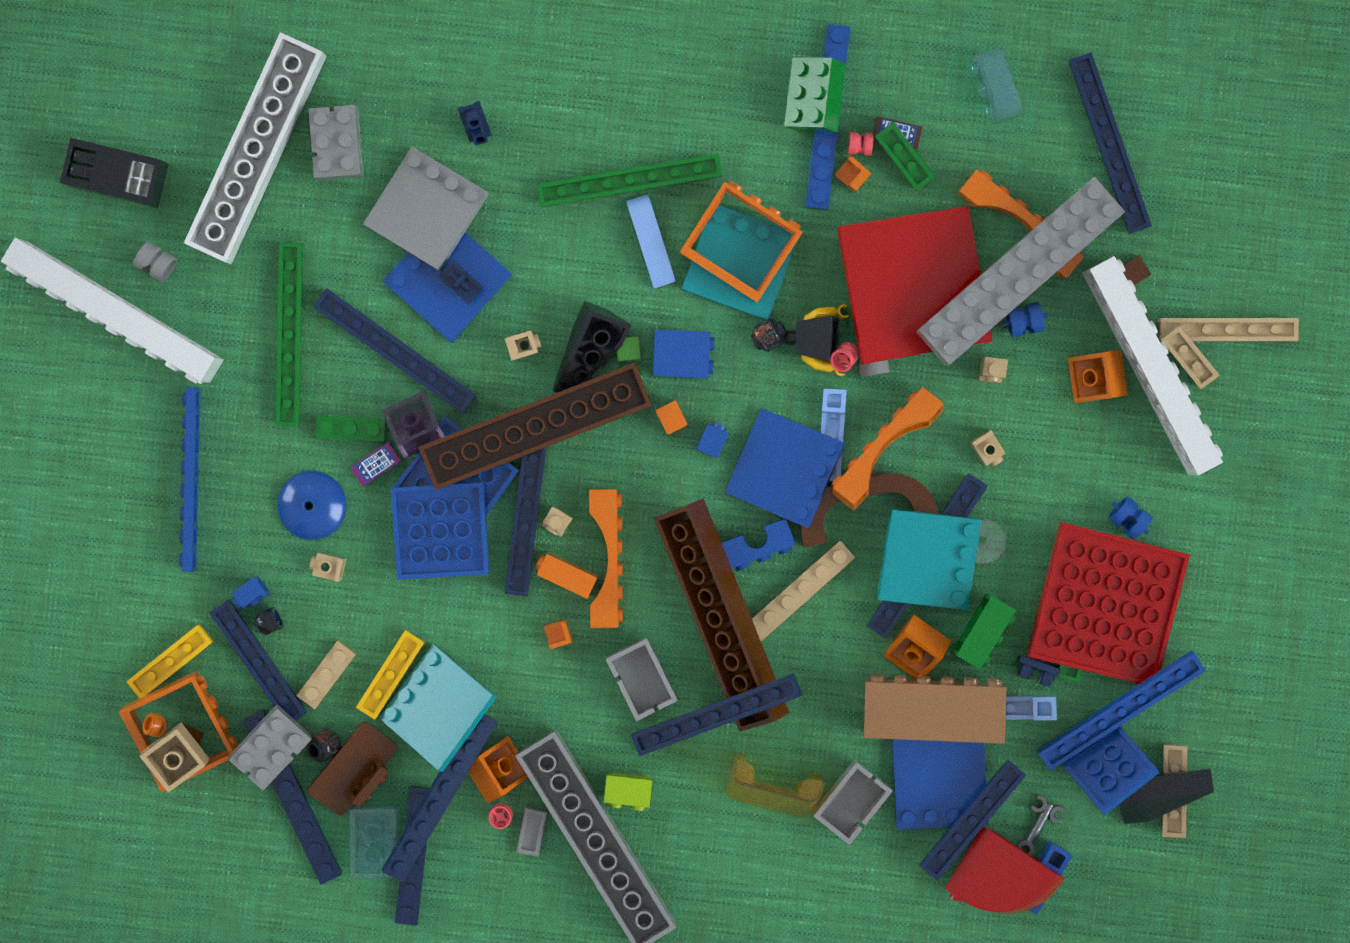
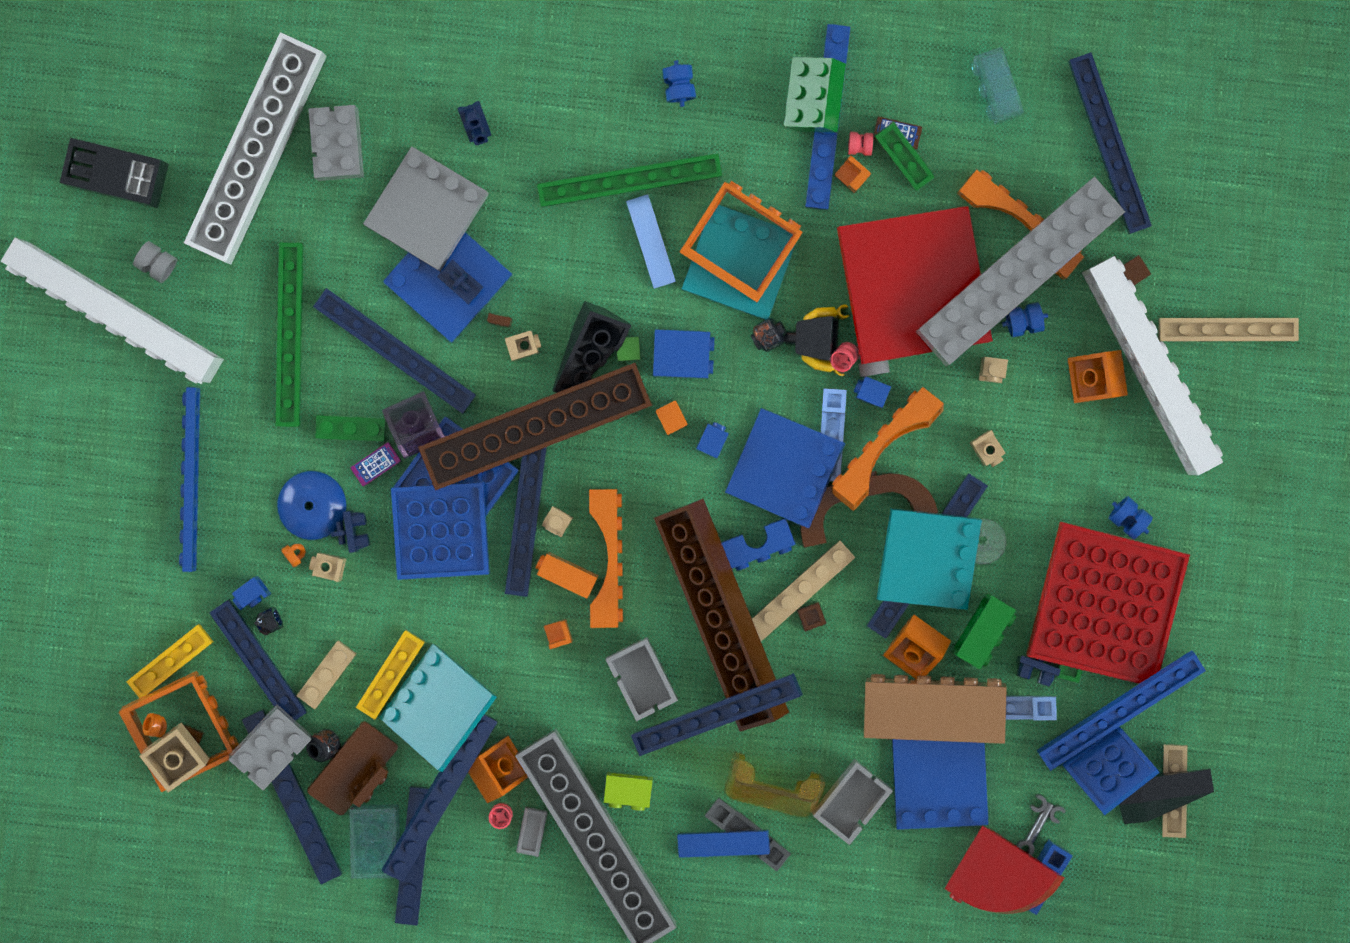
dark blue plate [919,759,1026,881] -> none
tan plate [1159,323,1220,389] -> none
none -> orange tile [281,544,306,567]
none -> dark blue hips [331,510,370,553]
none -> reddish brown tile [487,313,513,328]
none -> blue wheel [662,60,696,107]
none -> blue tile [677,830,770,858]
none -> dark grey slope [704,797,791,872]
none -> reddish brown tile [797,602,826,632]
none -> blue brick [853,376,891,408]

